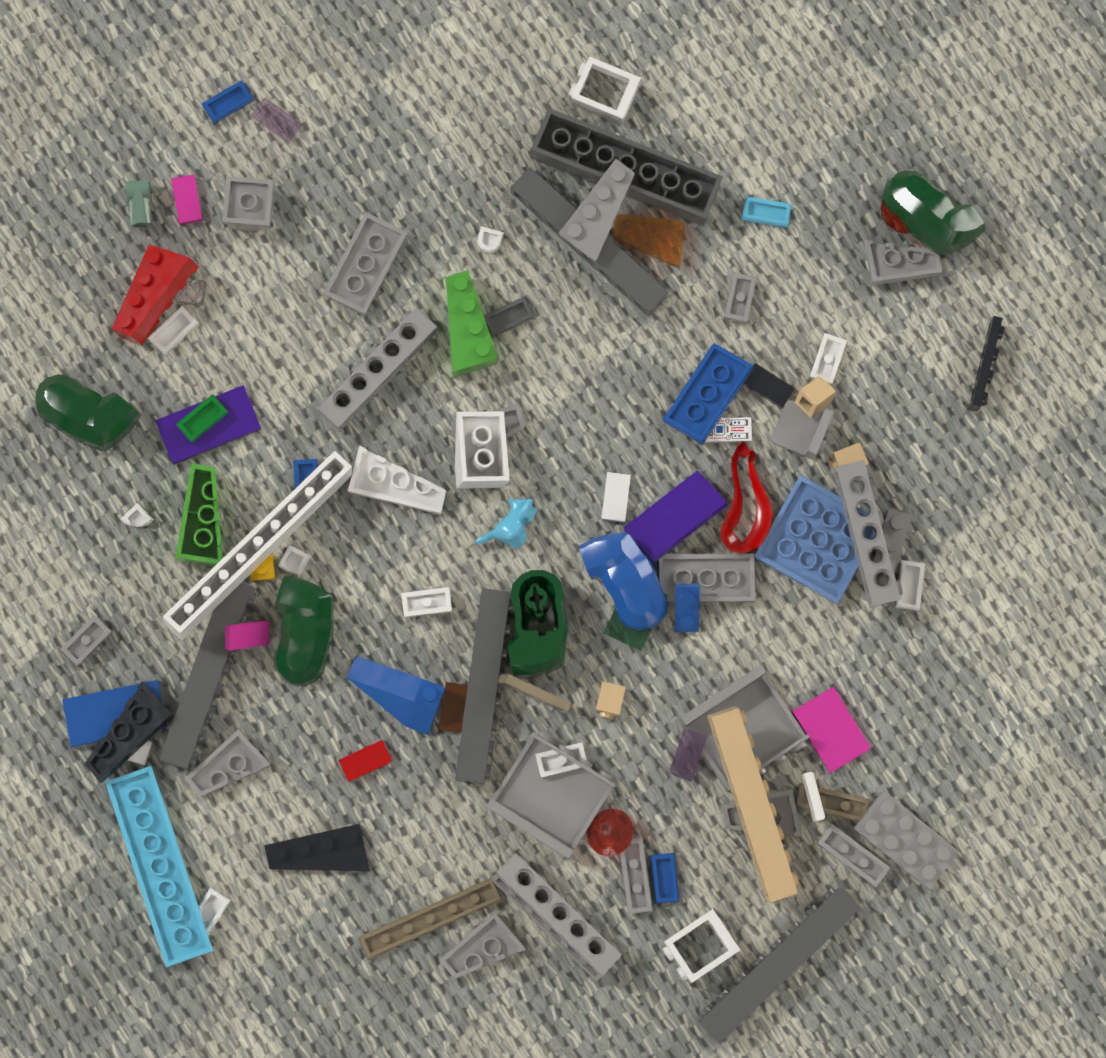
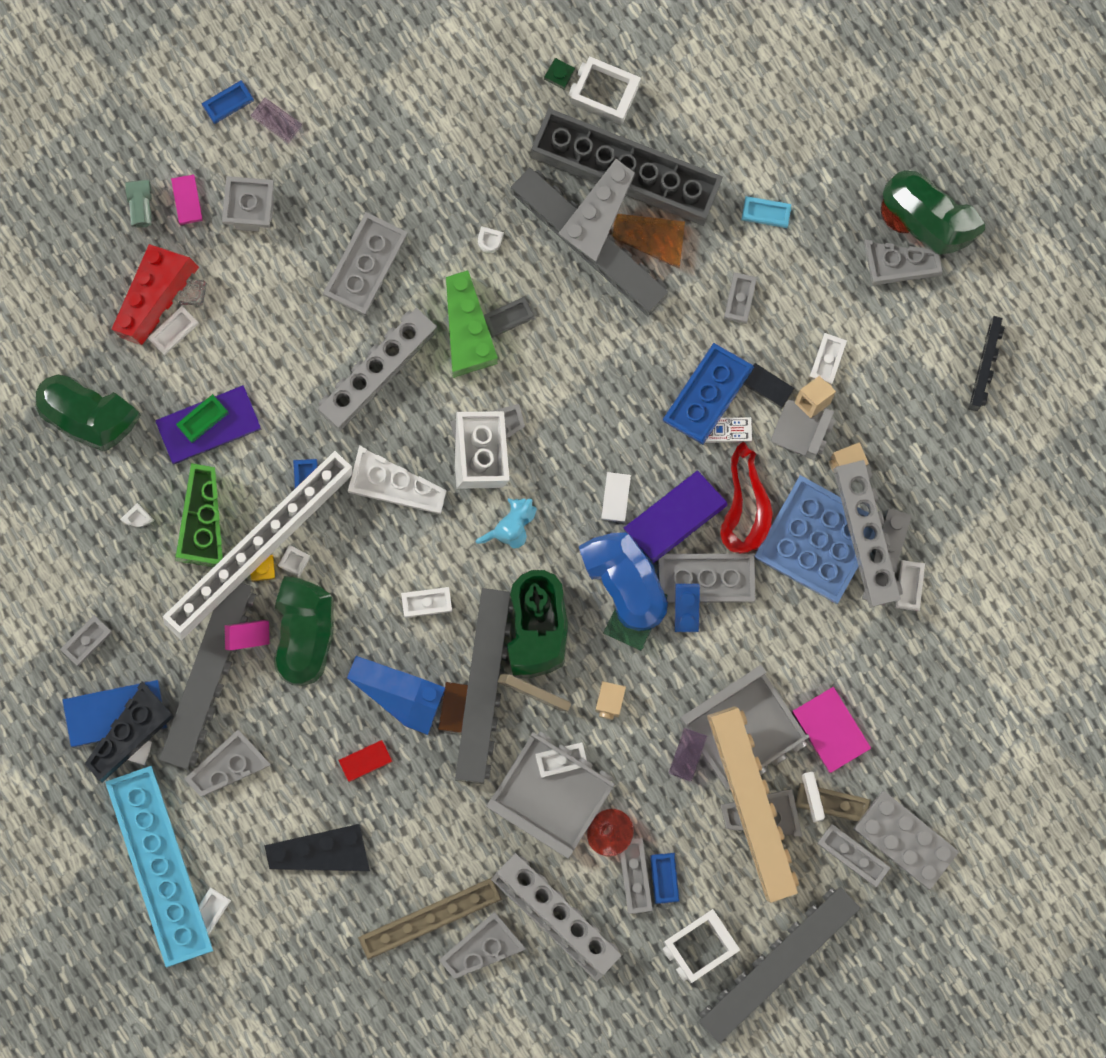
none -> dark green plate [544,58,575,90]

